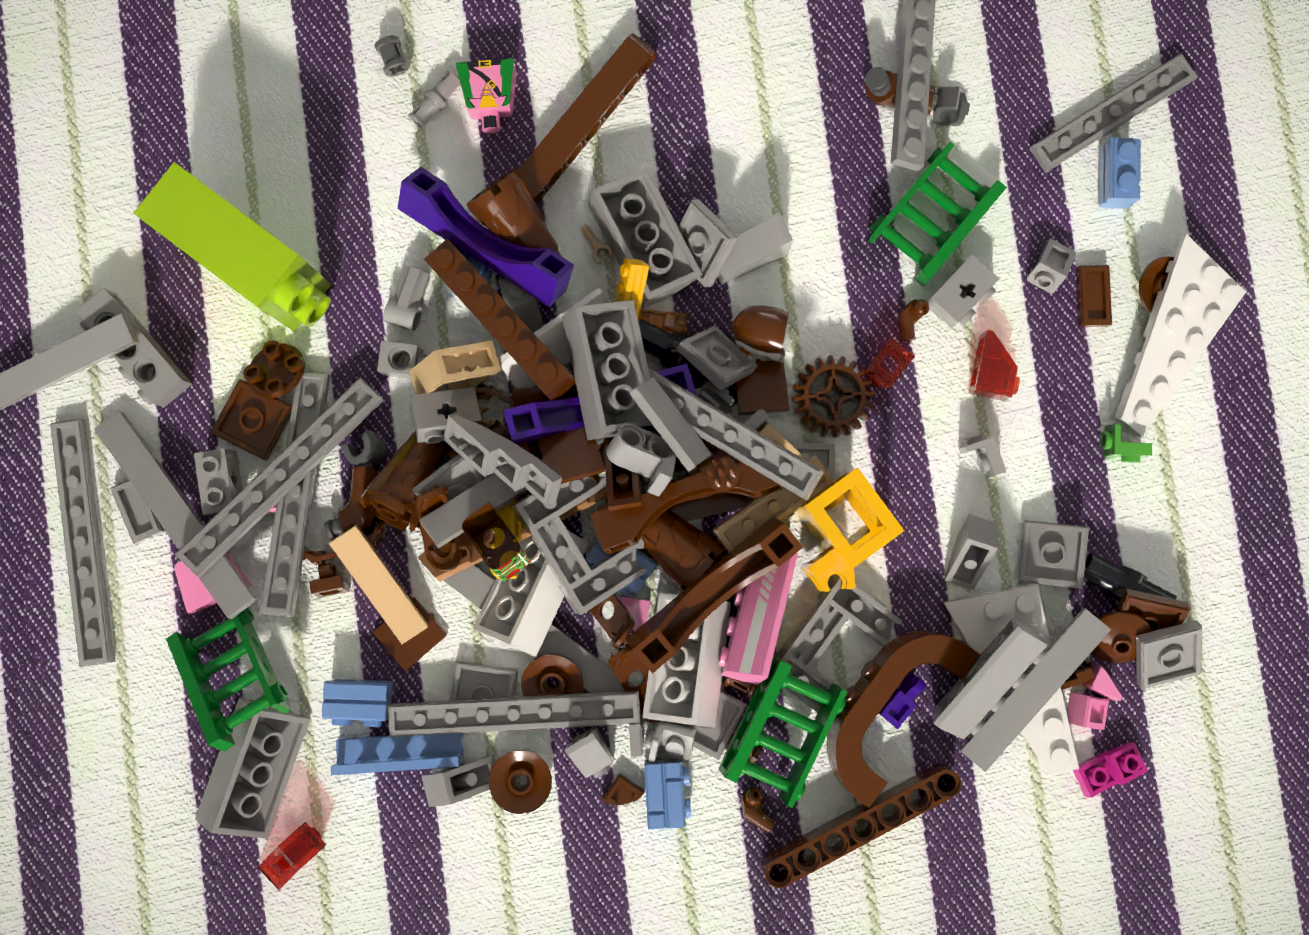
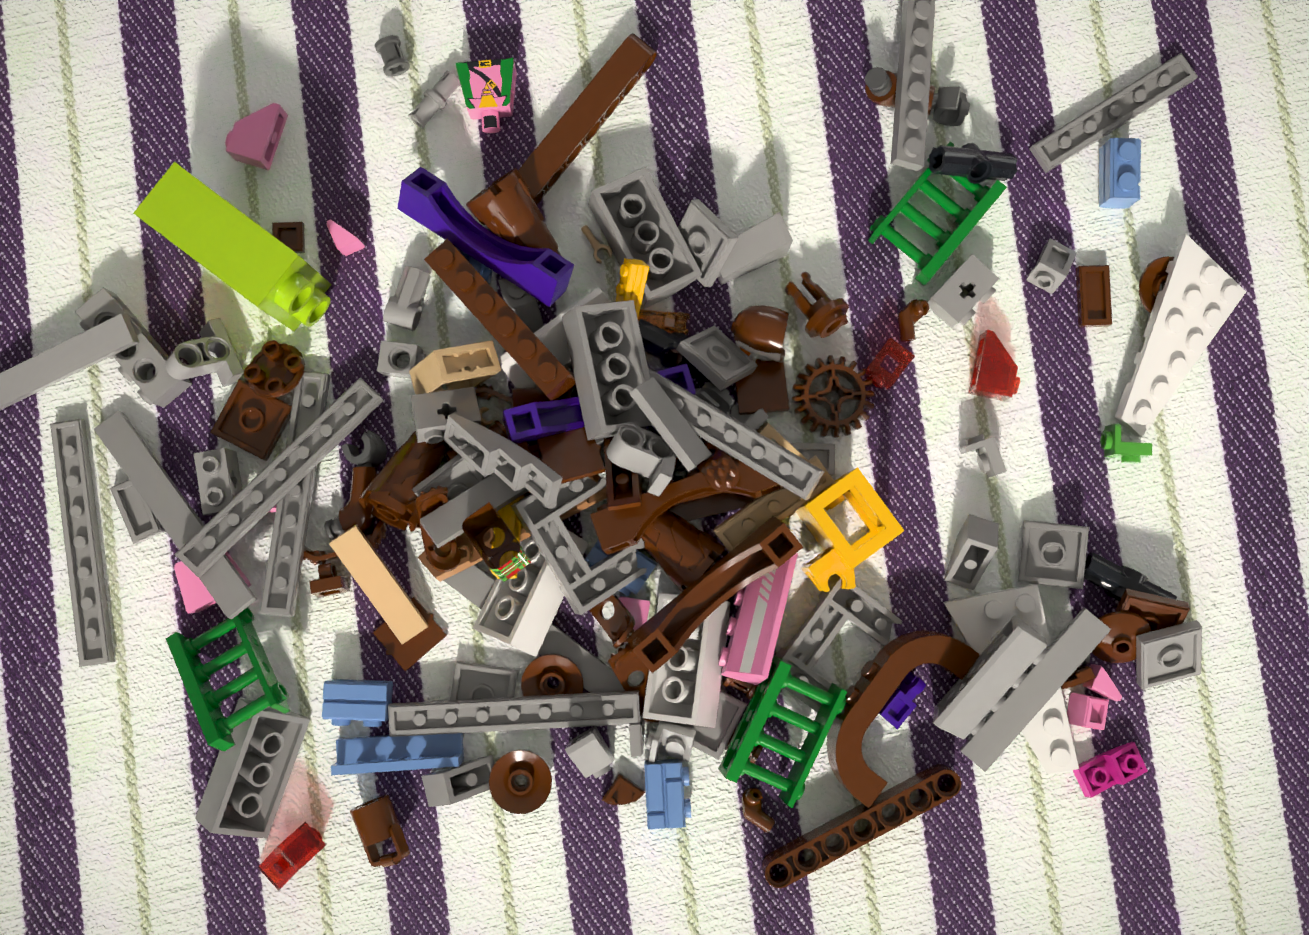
none -> light grey tile [165,318,244,387]
none -> bright pink slope [225,103,288,170]
none -> reddish brown tile [272,222,305,253]
none -> bright pink slope [326,219,365,256]
none -> reddish brown piece [350,794,410,867]
none -> reddish brown piece [785,272,849,338]
none -> black piece [929,143,1017,184]

